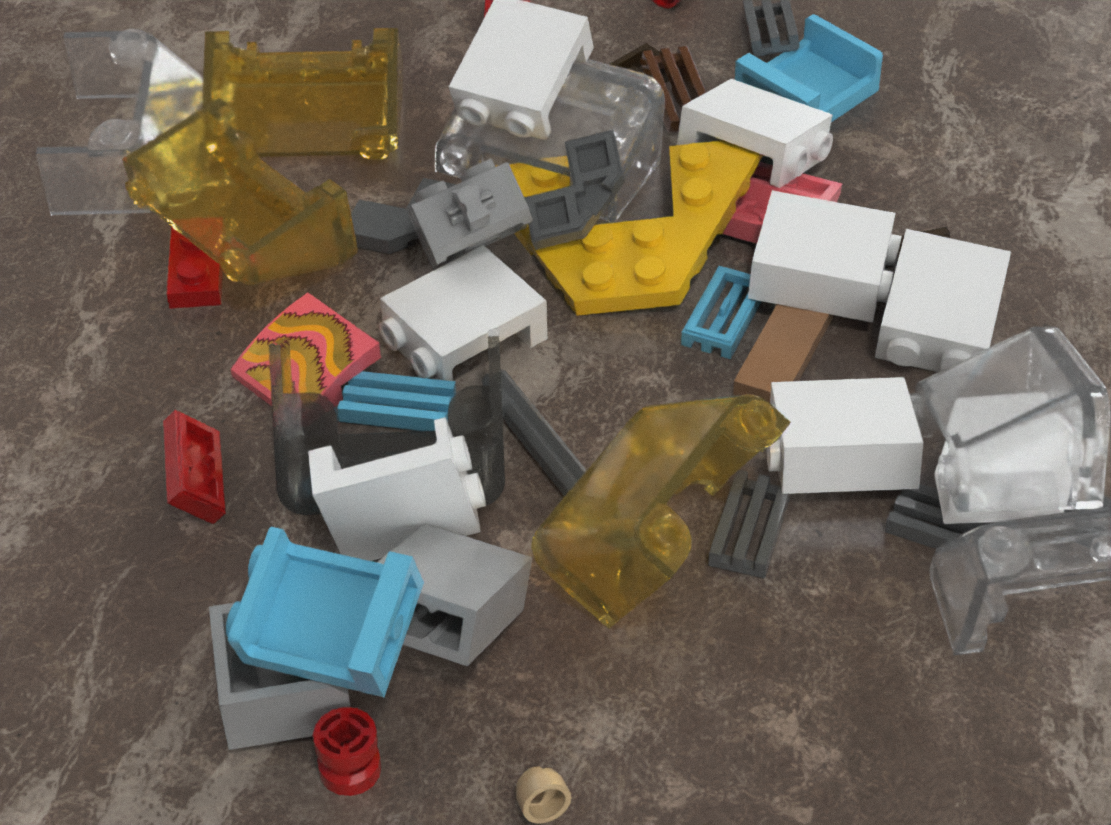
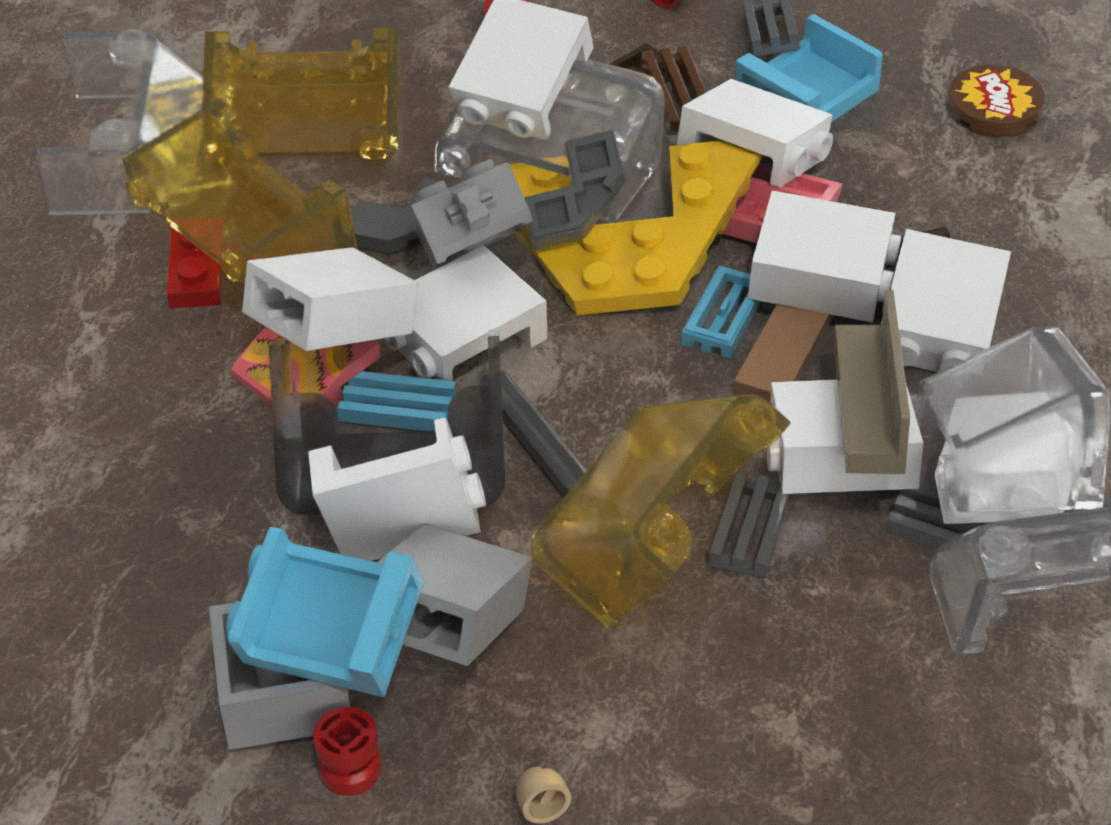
red plate [163,410,226,525] -> none
none -> white brick [242,247,419,351]
none -> dark tan panel [834,290,910,474]
none -> tile [948,65,1045,137]

